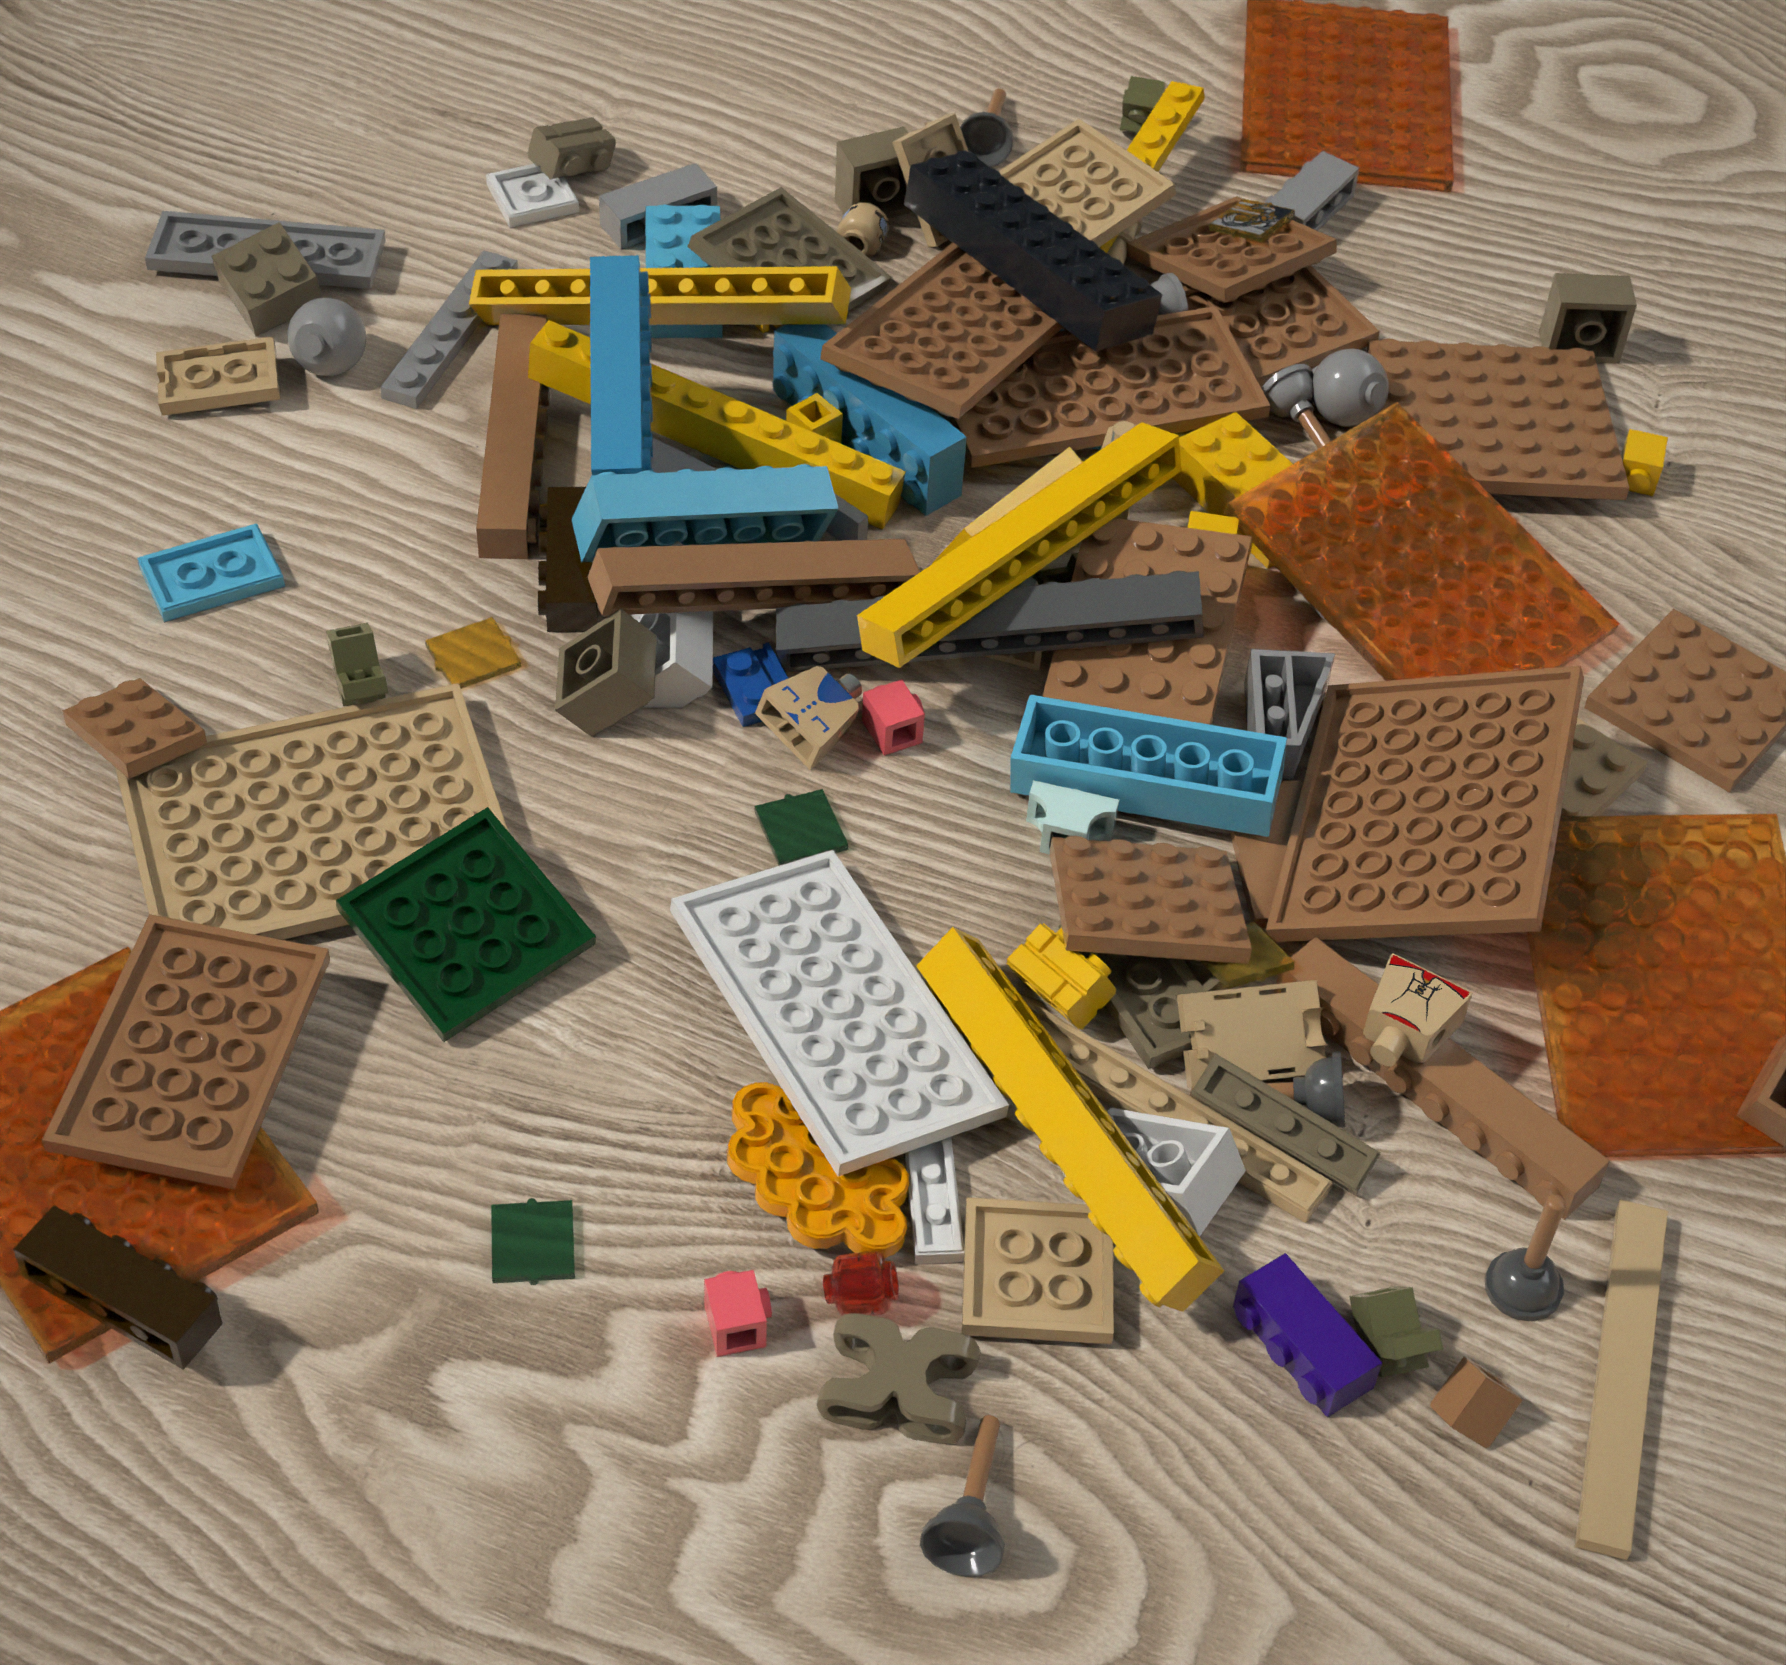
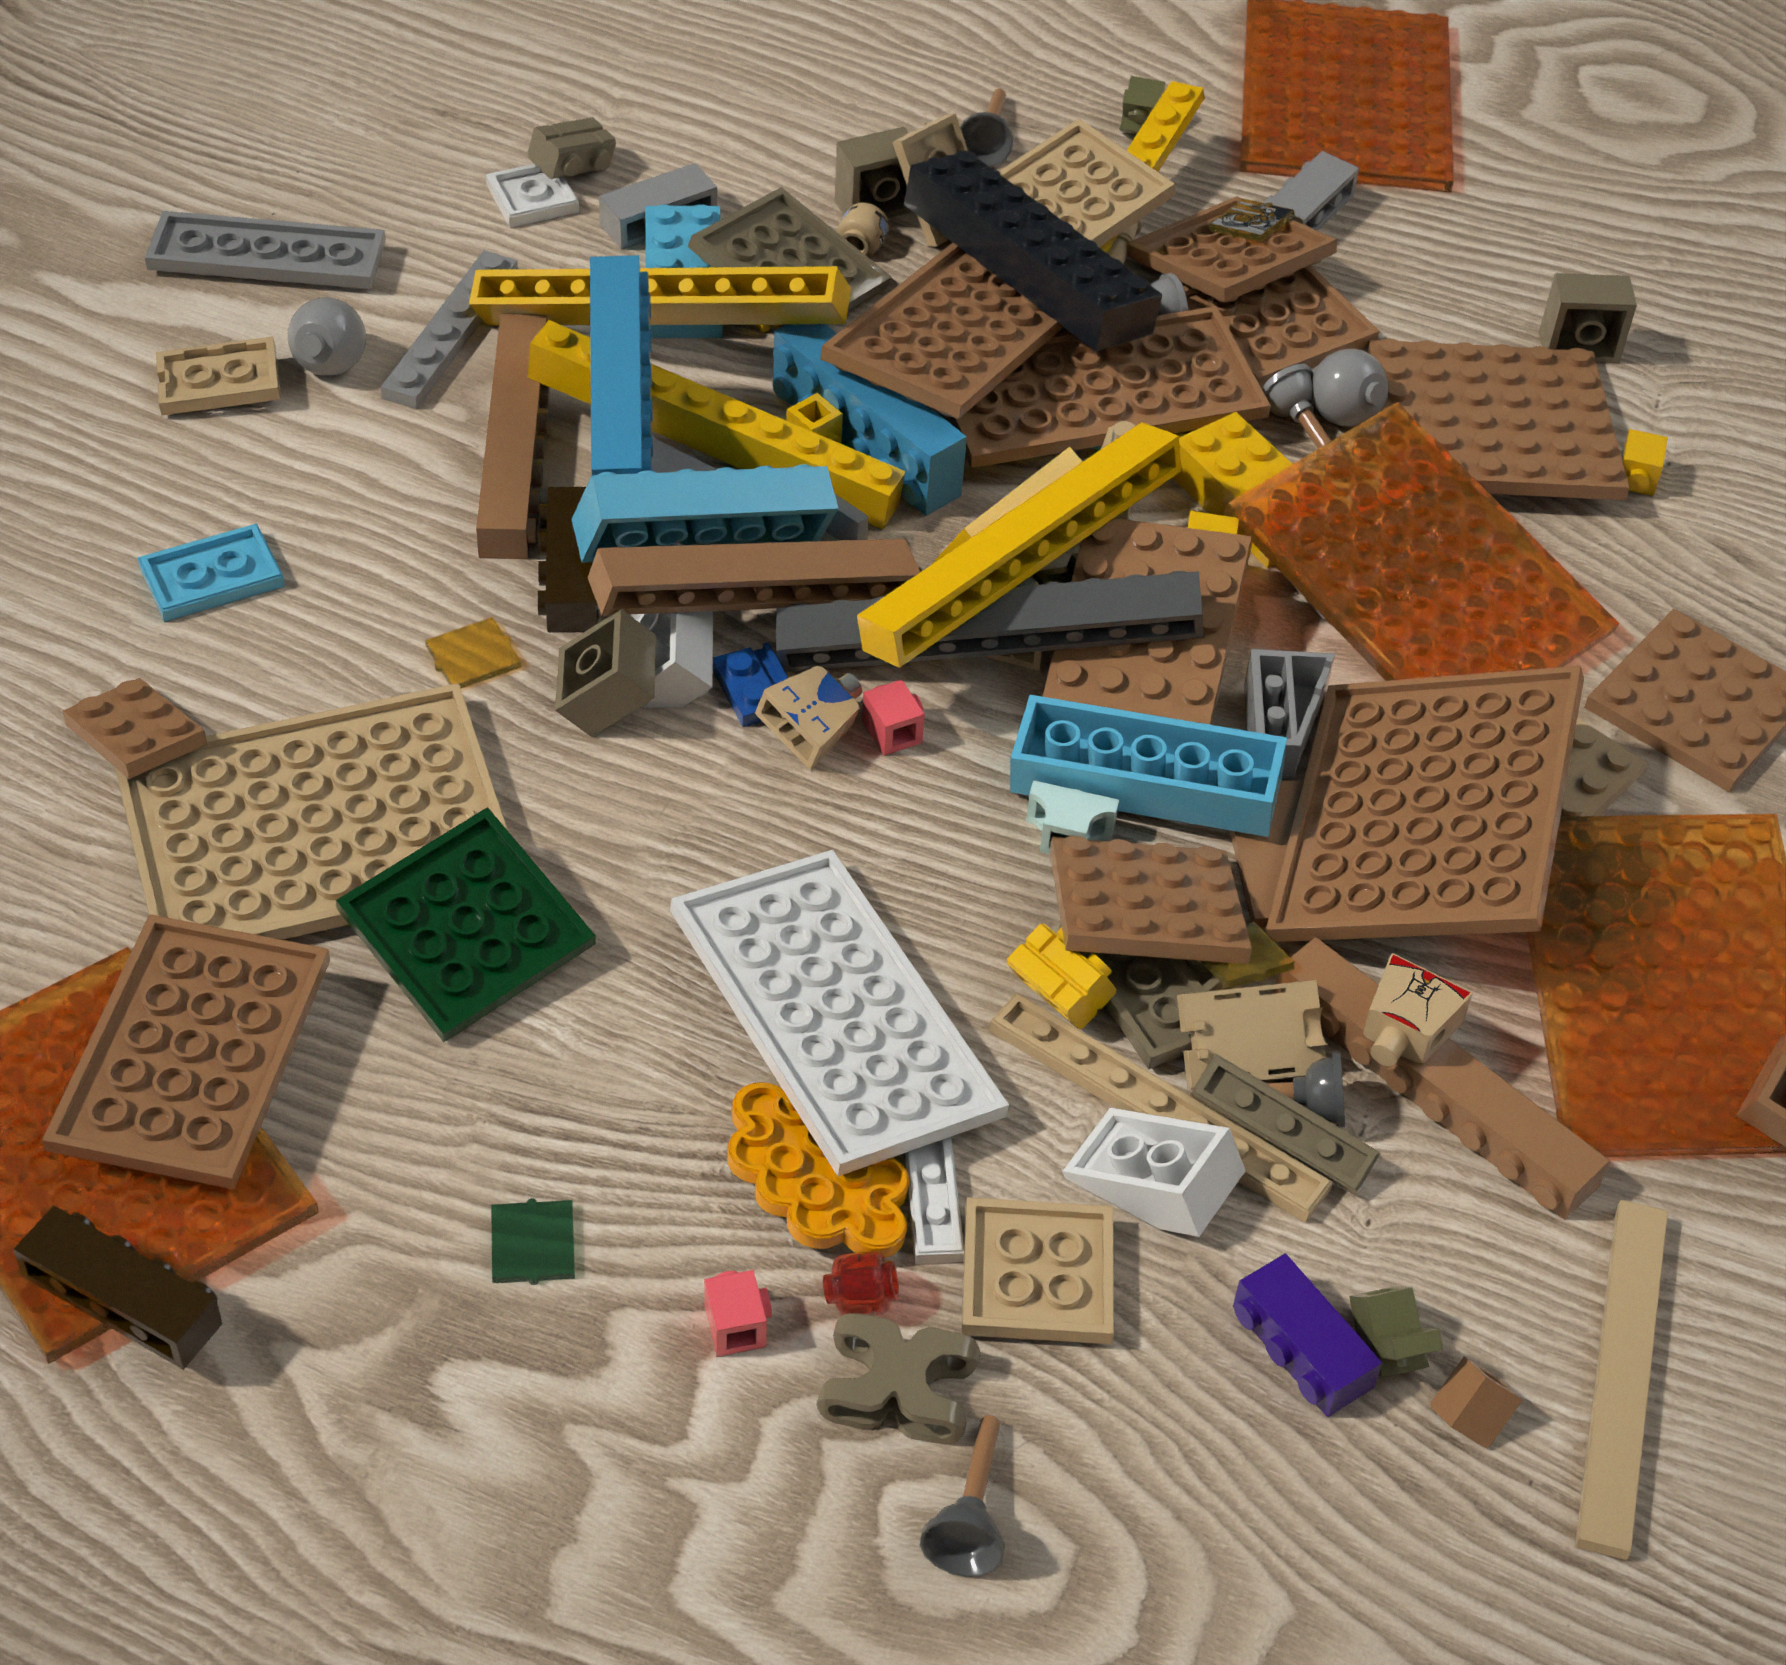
dark tan brick [211,222,322,337] -> none
olive brick [326,622,388,707] -> none
clear green piece [754,789,848,866] -> none
yellow brick [916,927,1224,1312] -> none
dark grey piece [1485,1194,1566,1321] -> none

